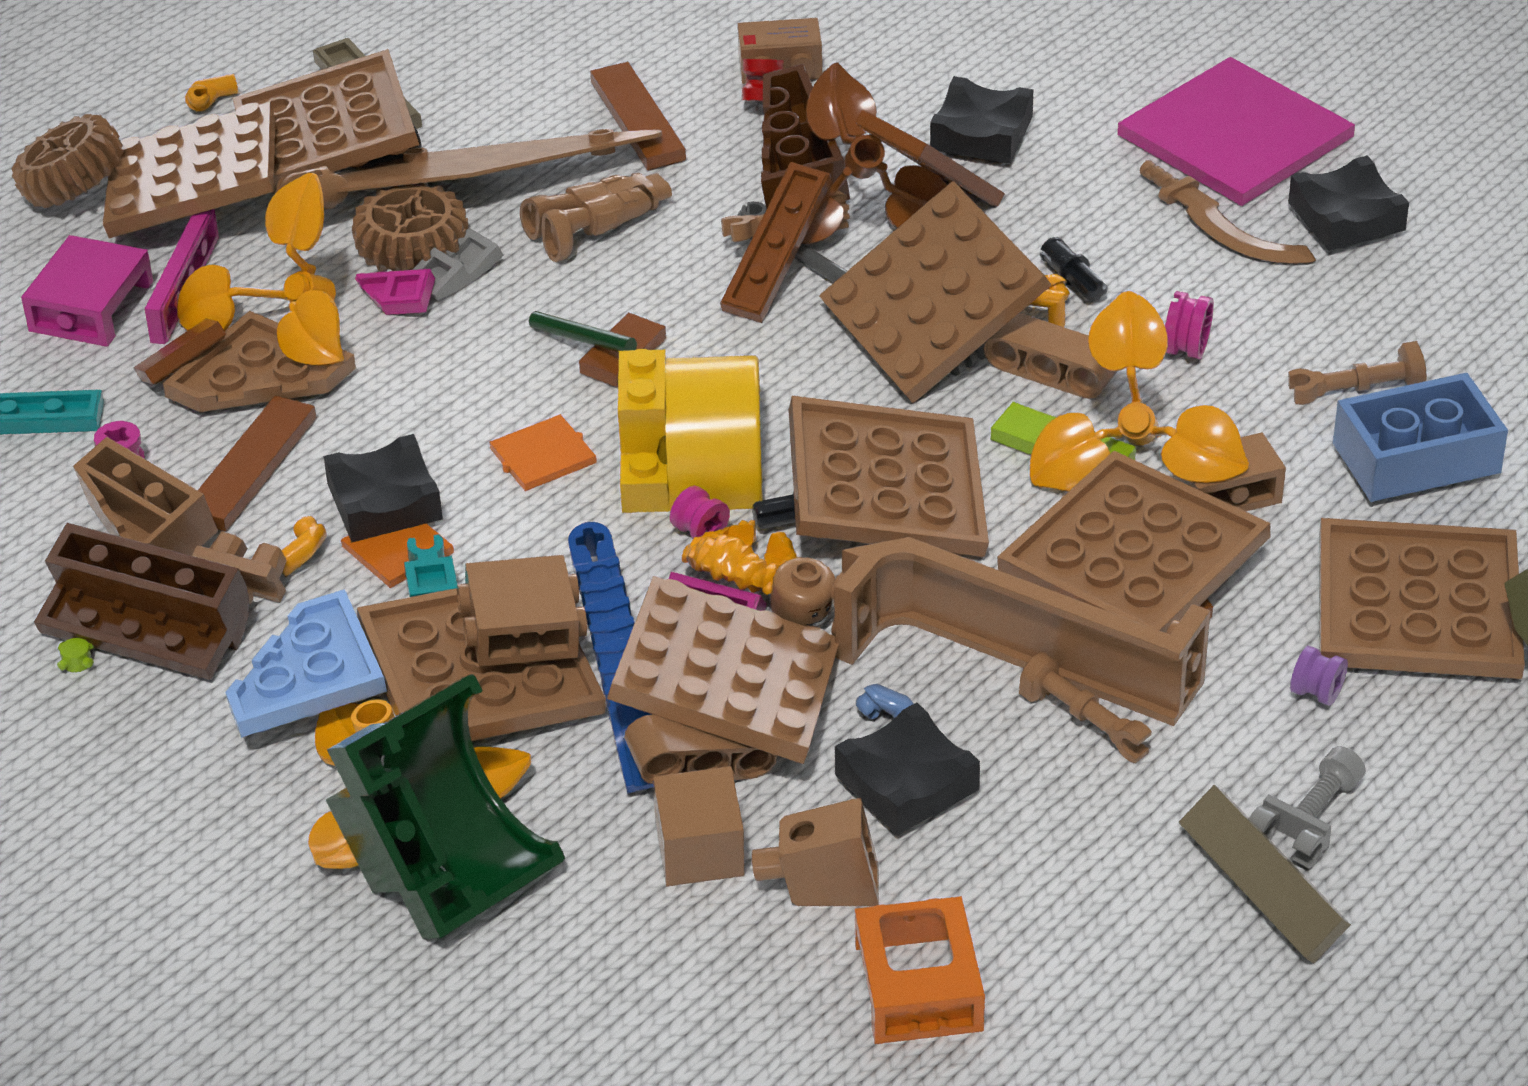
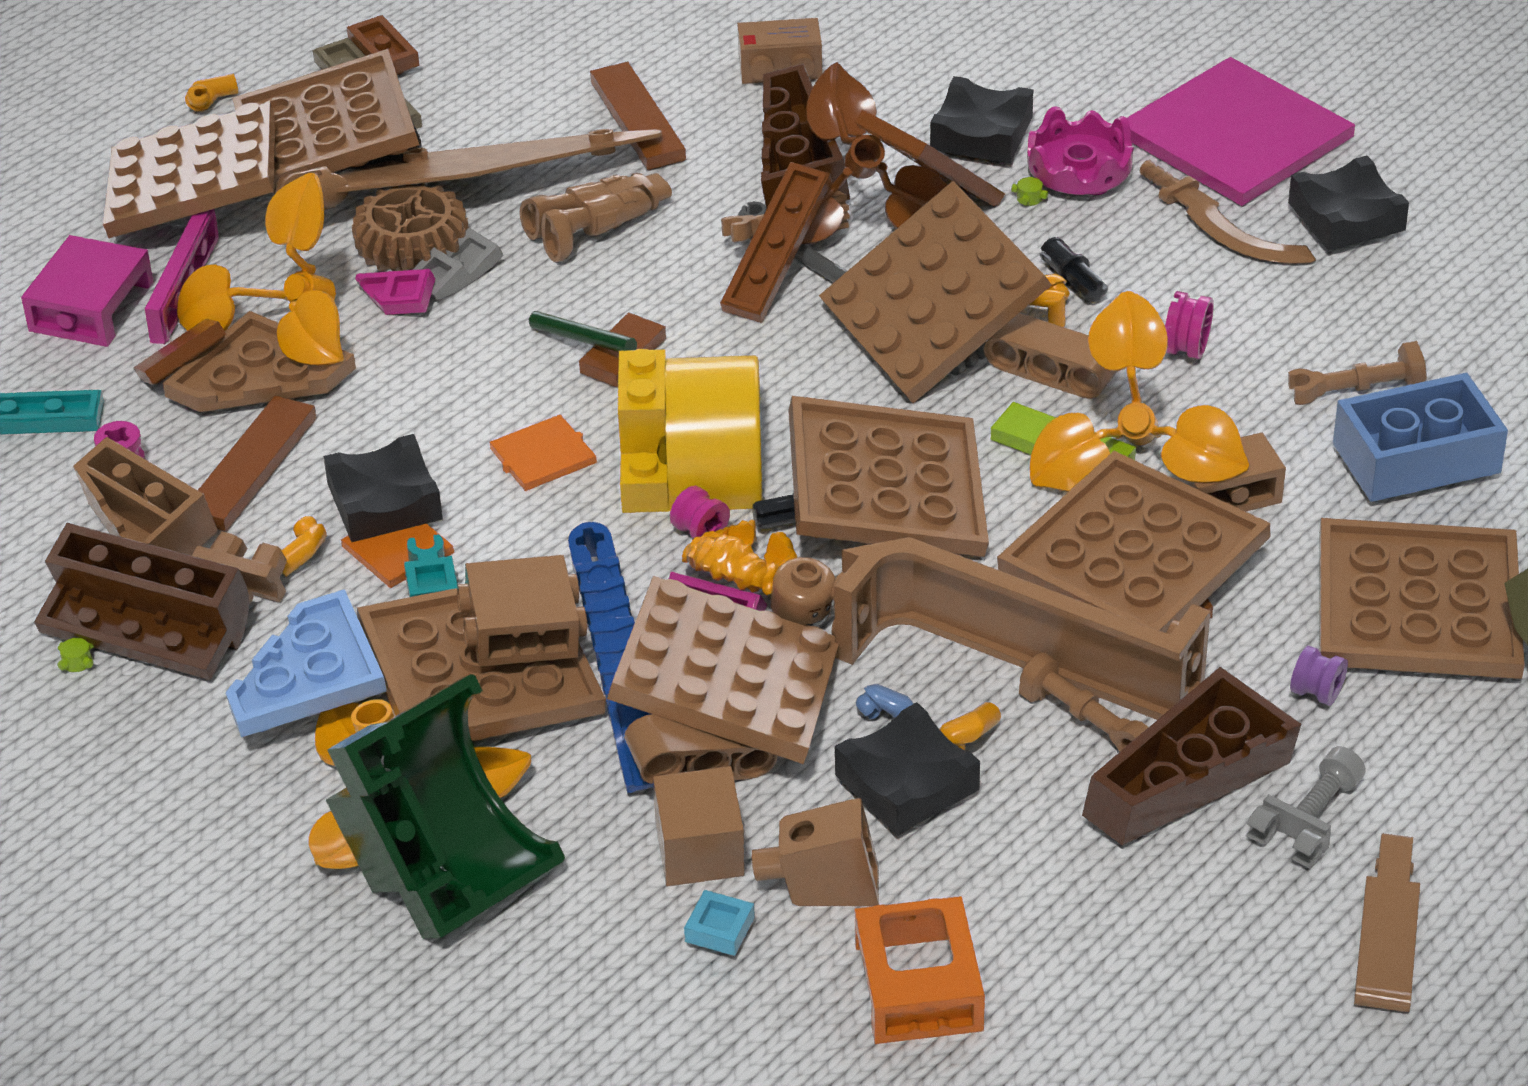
medium nougat gear [11,114,124,208] -> none
red wheel [742,59,784,101] -> none
dark tan tile [1178,785,1351,964] -> none
none -> dark orange plate [347,15,420,75]
none -> medium azure plate [684,890,755,956]
none -> light orange arm [939,702,1001,750]
none -> lime piece [1011,177,1048,206]
none -> dark pink plate [1027,106,1134,195]
none -> reddish brown wedge [1082,667,1302,846]
none -> medium nougat piece [1354,833,1420,1013]

